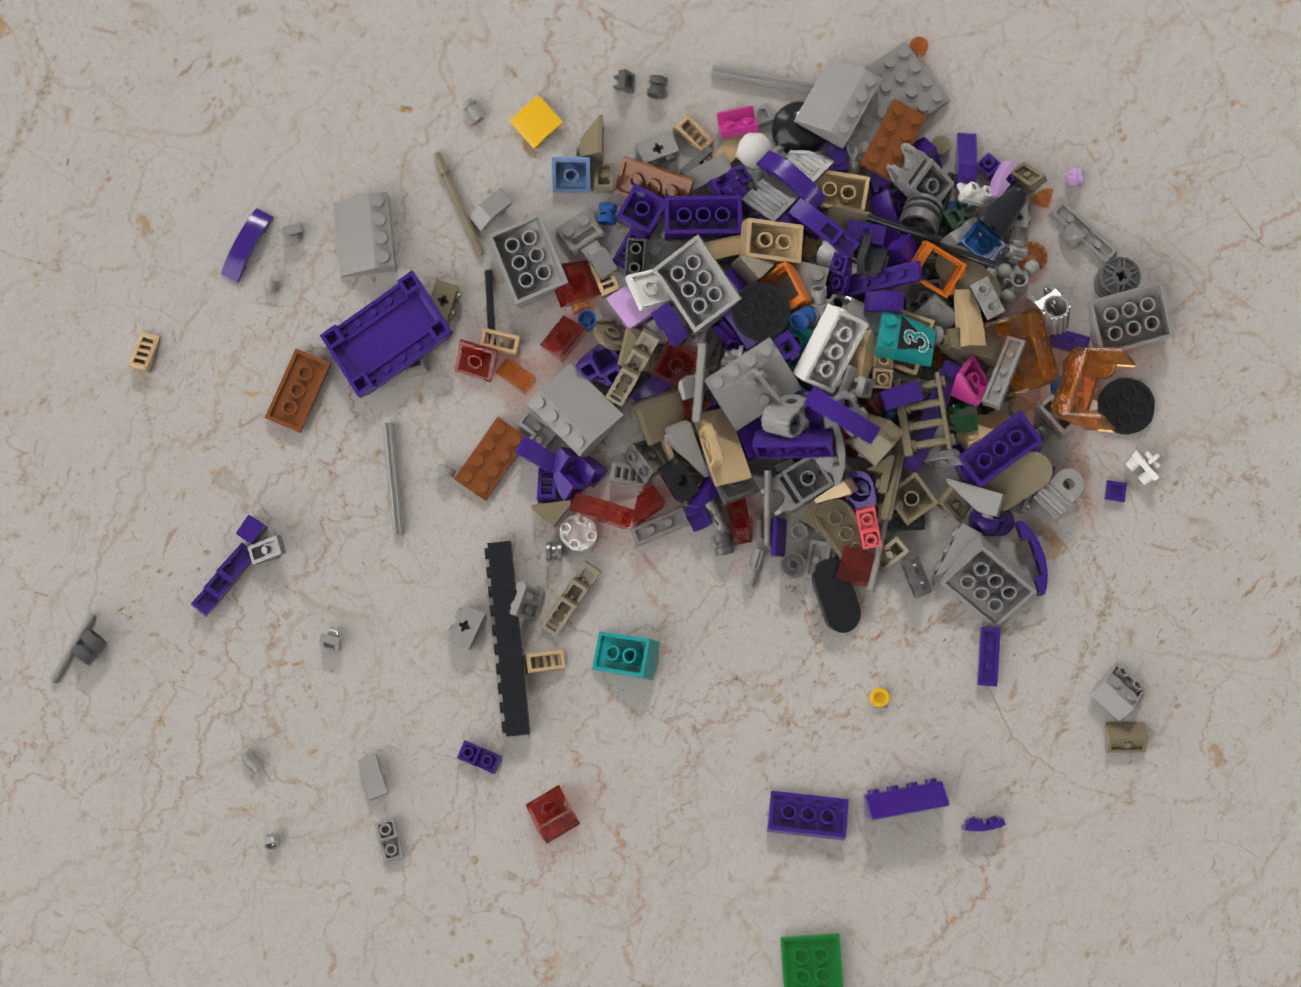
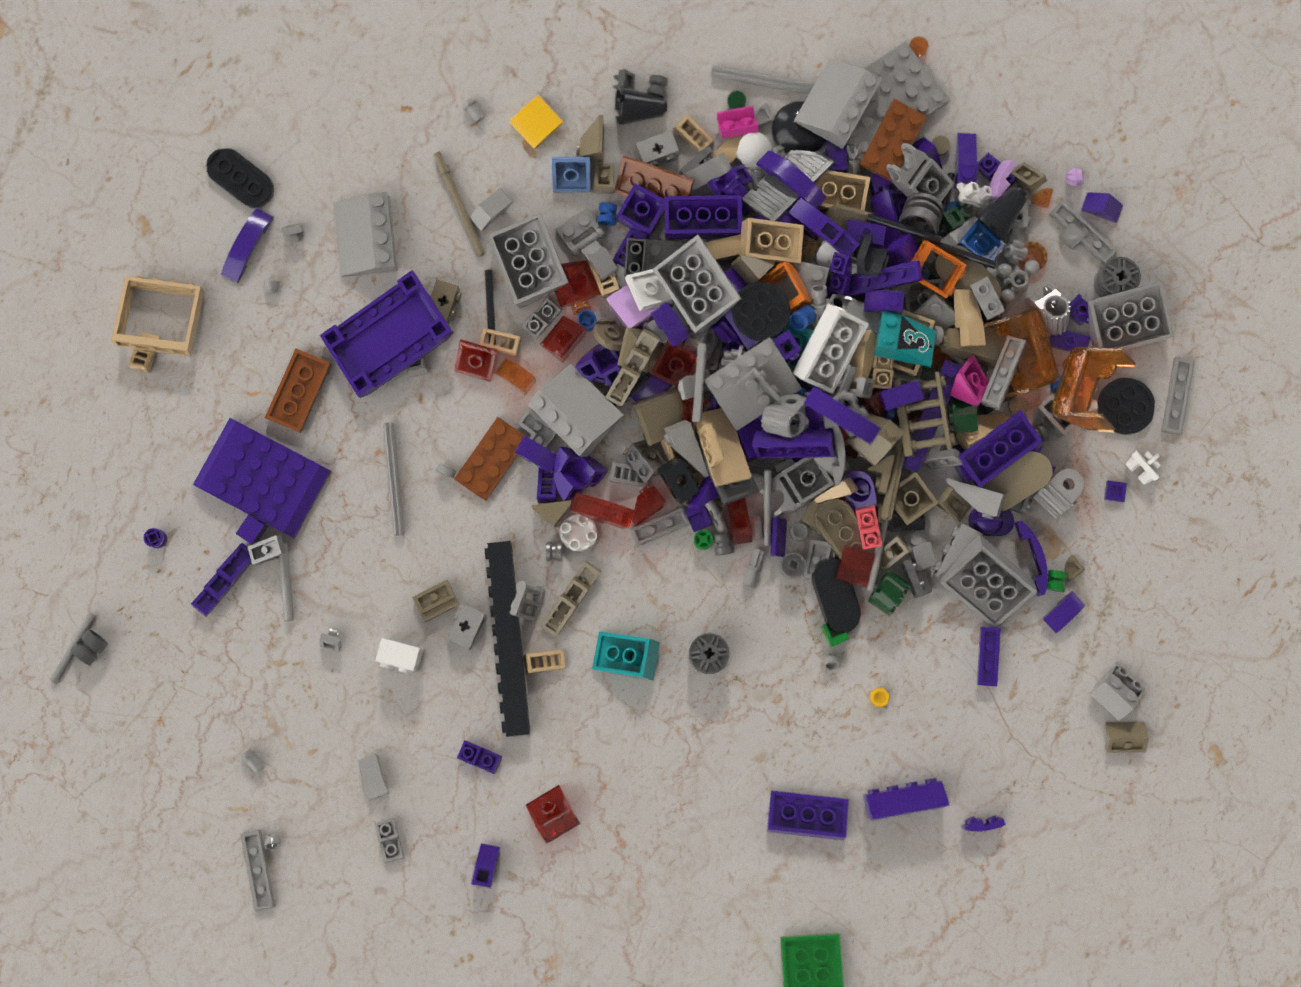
none -> tan window [111,276,204,357]
none -> dark purple wheel [143,528,167,549]
none -> dark purple slope [193,418,331,538]
none -> black tile [206,148,274,208]
none -> light grey tile [240,829,275,912]
none -> light grey piece [279,543,294,621]
none -> white brick [375,638,424,674]
none -> dark tan plate [412,580,460,622]
none -> dark purple slope [471,843,500,888]
none -> light grey slope [522,298,562,339]
none -> black cone [615,86,667,125]
none -> light grey tile [615,264,627,288]
none -> dark grey wheel [688,633,730,674]
none -> green wheel [694,530,713,550]
none -> dark green tile [727,91,746,110]
none -> green panel [820,624,849,647]
none -> light grey hinge [823,654,840,671]
none -> dark green brick [868,570,911,616]
none -> light grey slope [902,530,936,572]
none -> dark purple slope [1043,591,1085,633]
none -> green wheel [1046,570,1068,592]
none -> dark tan tile [1064,555,1085,582]
none -> dark purple brick [1069,294,1089,326]
none -> dark purple slope [1081,192,1123,223]
none -> light grey tile [1161,357,1194,435]

